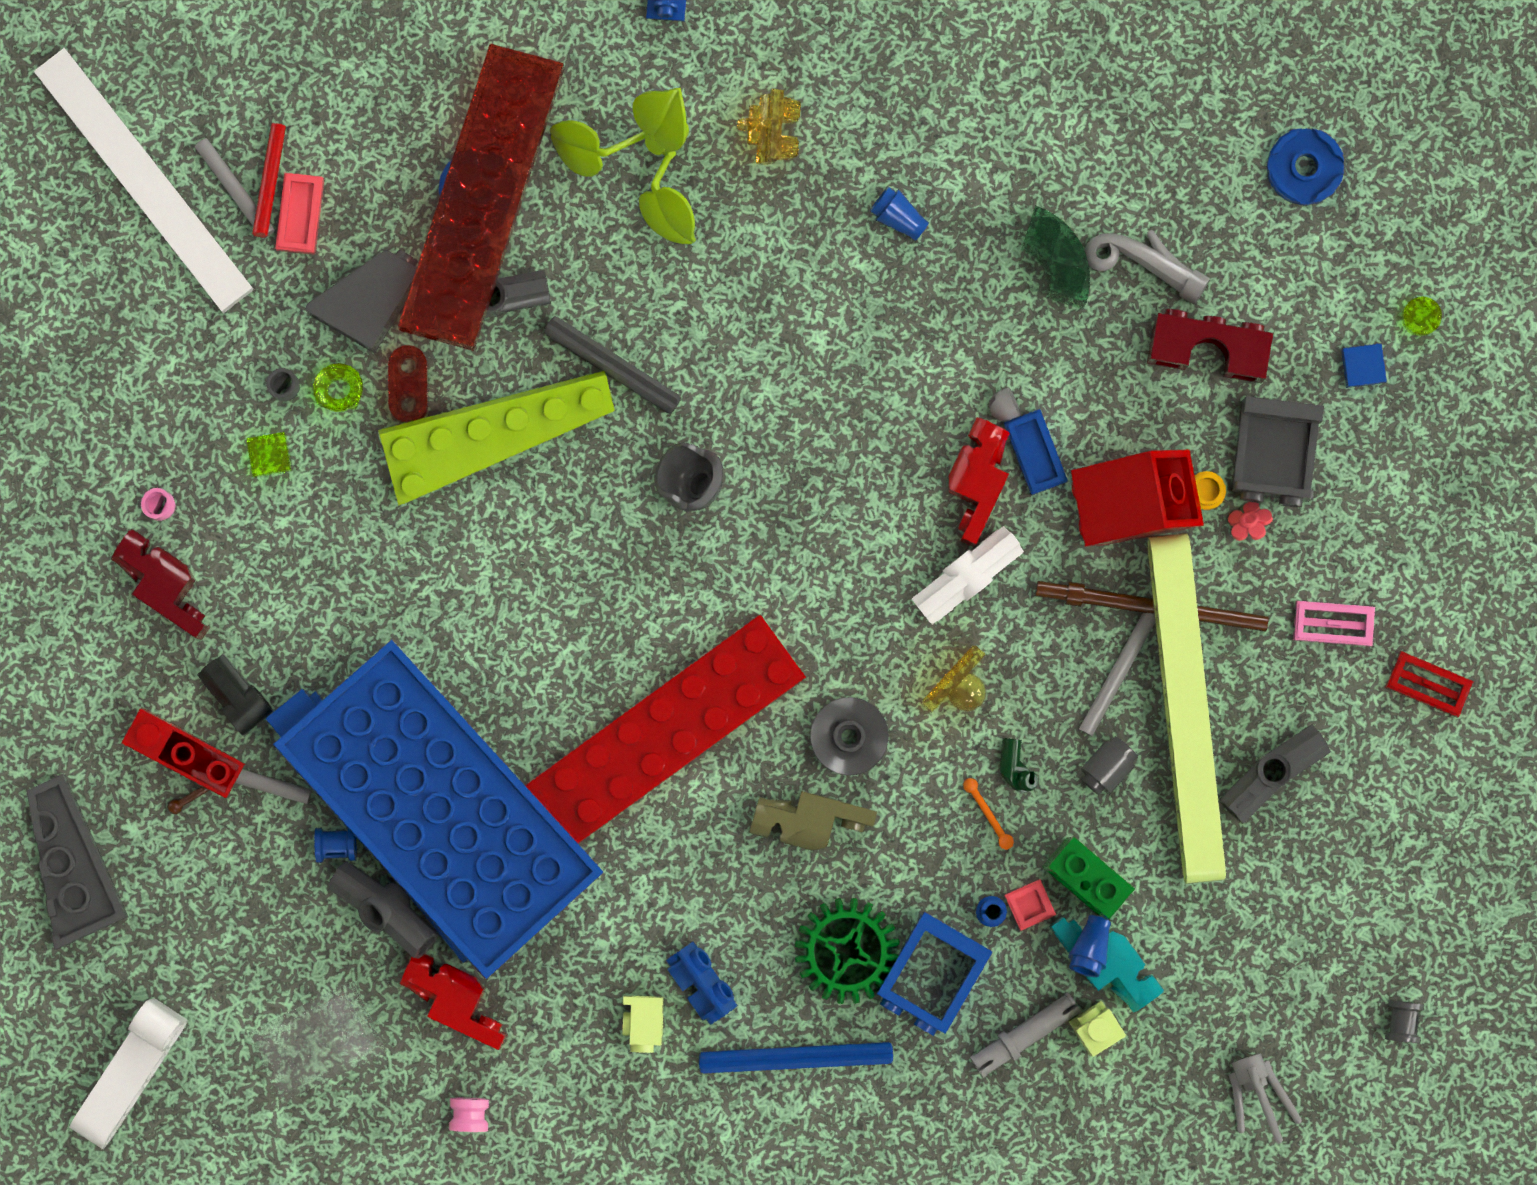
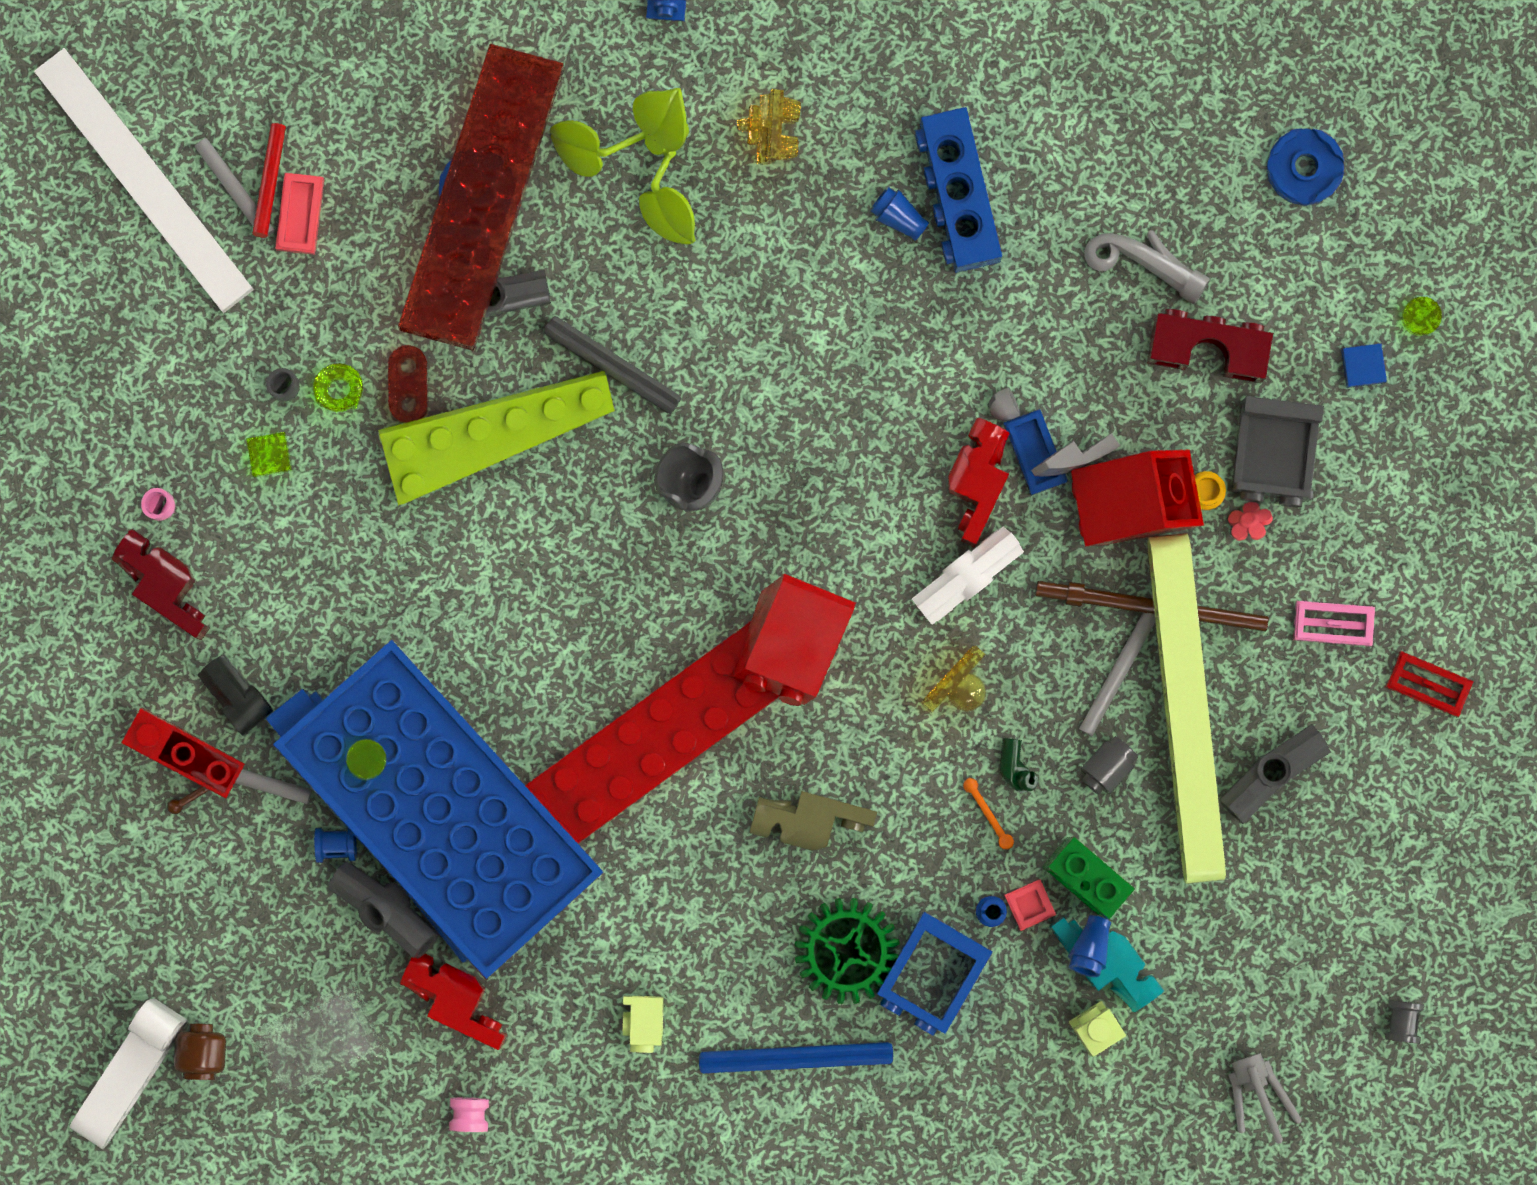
dark grey wing [27,774,128,950] -> none
dark grey slope [304,250,422,354] -> none
blue hinge [666,941,738,1025] -> none
dark grey dish [810,697,889,776] -> none
light grey pin [970,992,1081,1078] -> none
clear green brick [1021,205,1090,309] -> none
none -> reddish brown head [174,1023,226,1080]
none -> clear neon green tile [346,739,386,780]
none -> red slope [733,574,856,706]
none -> blue brick [915,107,1003,273]
none -> light grey slope [1031,433,1120,476]

